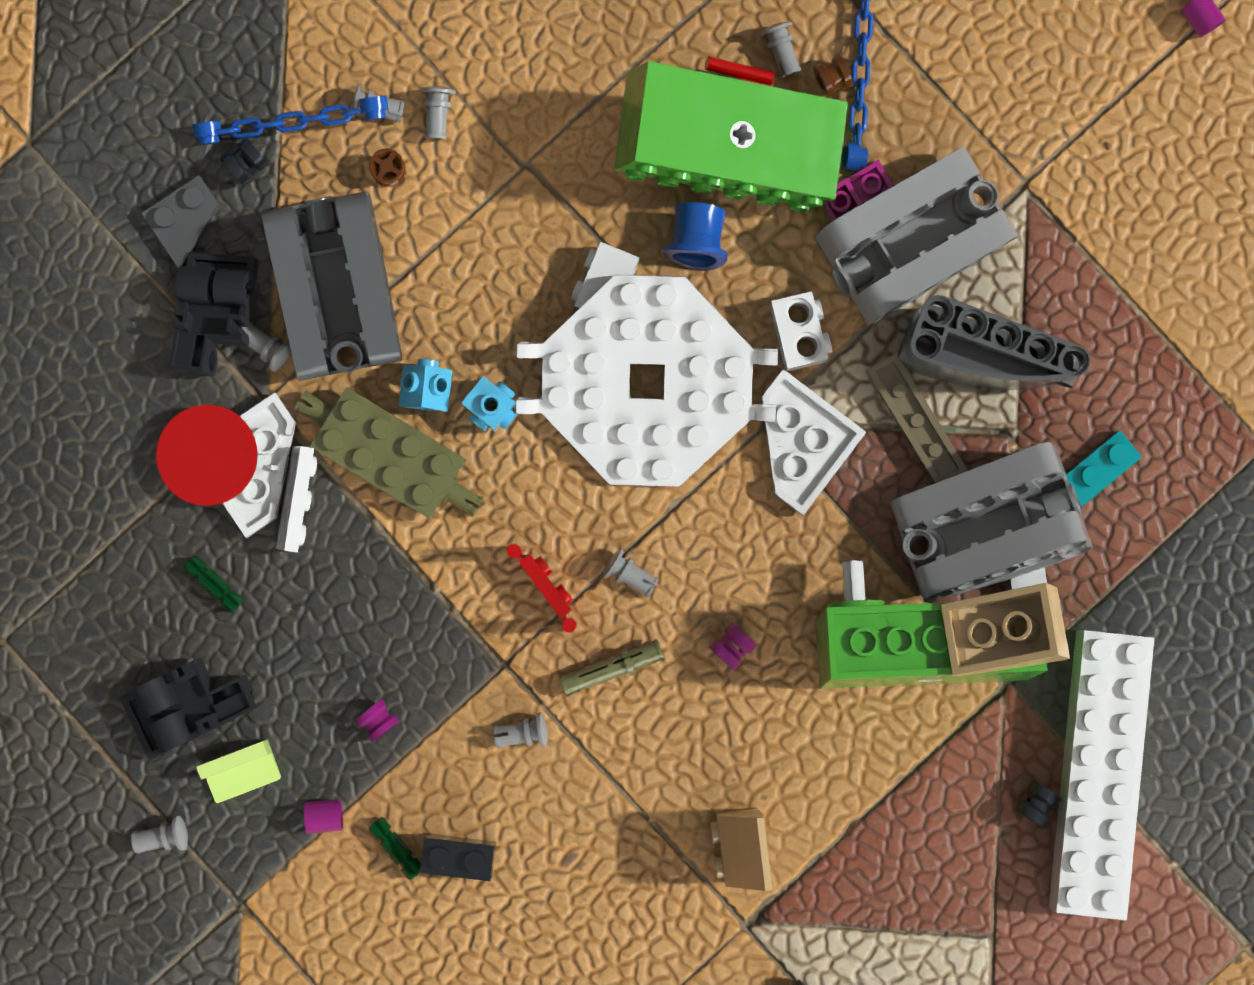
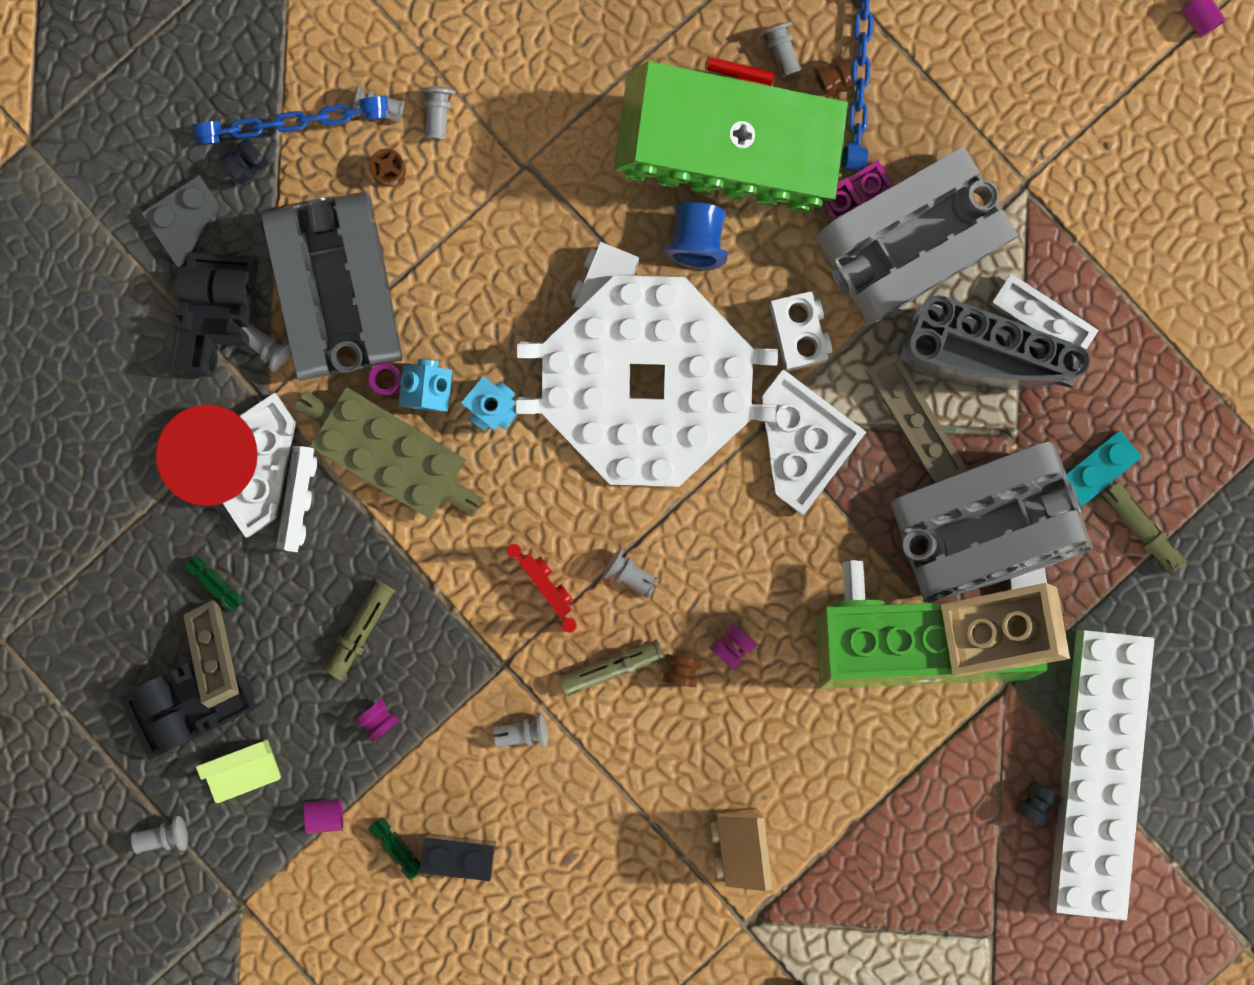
none -> dark tan plate [183,600,239,708]
none -> olive pin [323,579,396,681]
none -> magenta beam [369,363,402,397]
none -> reddish brown wheel [662,654,701,688]
none -> white plate [991,274,1099,349]
none -> olive pin [1102,481,1187,575]

